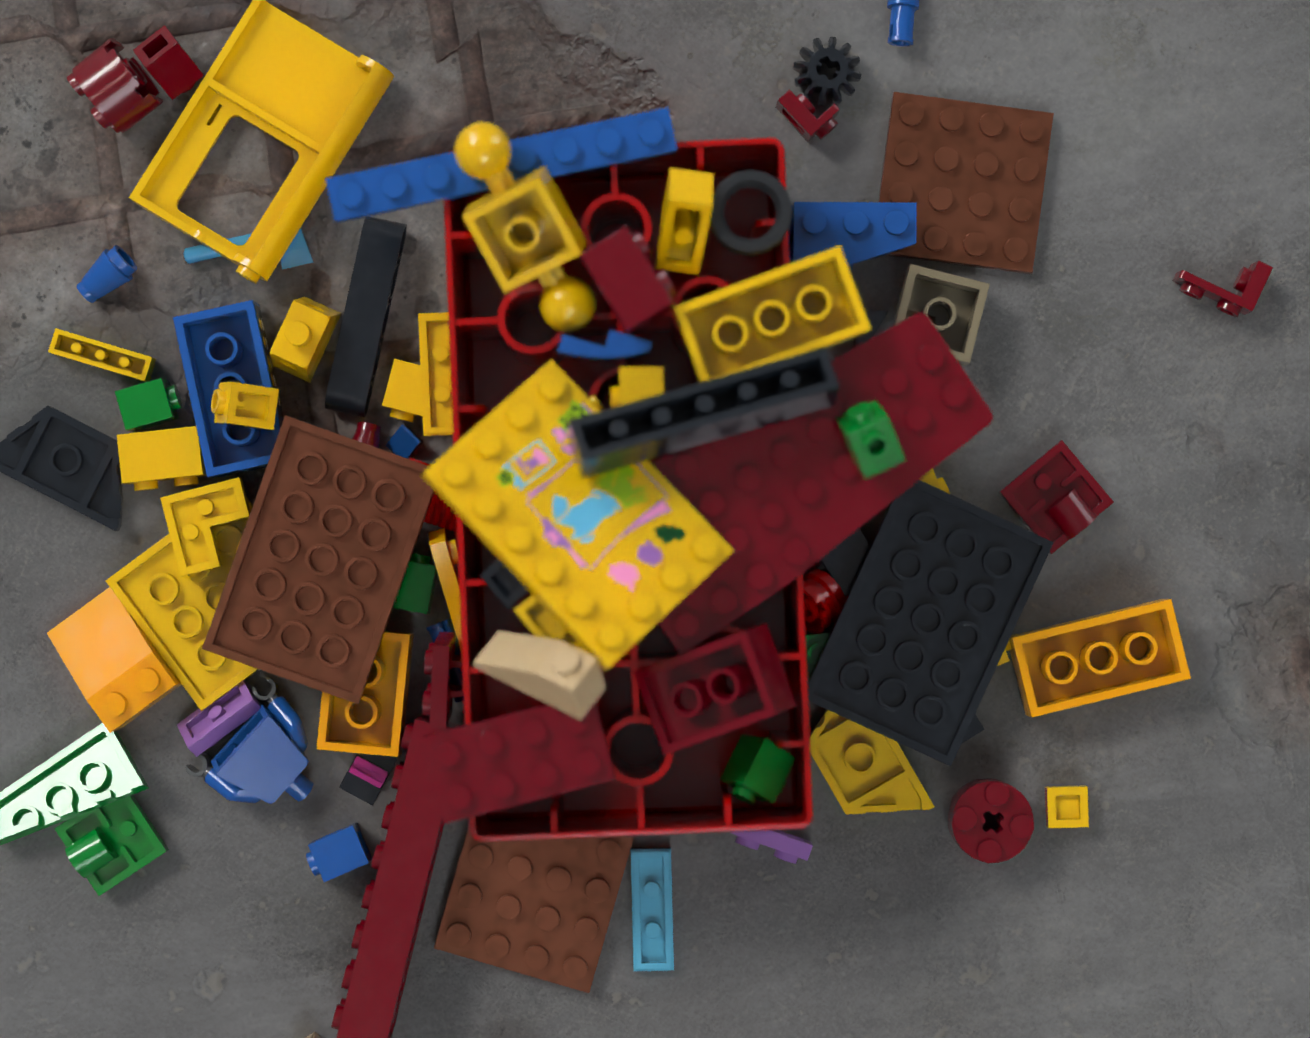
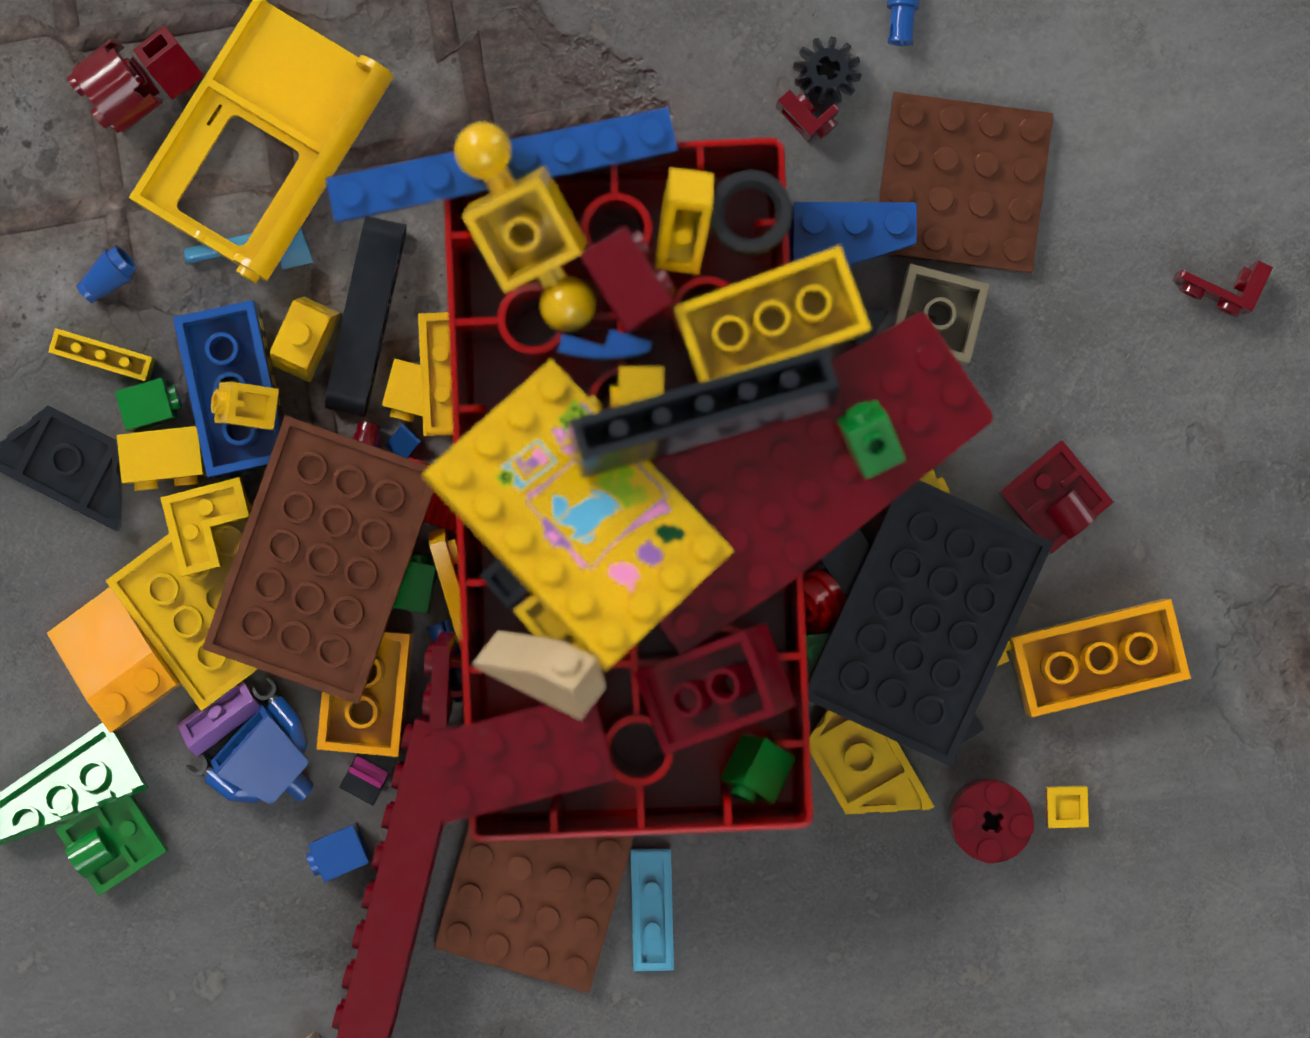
medium lavender plate [731,830,813,864] -> none

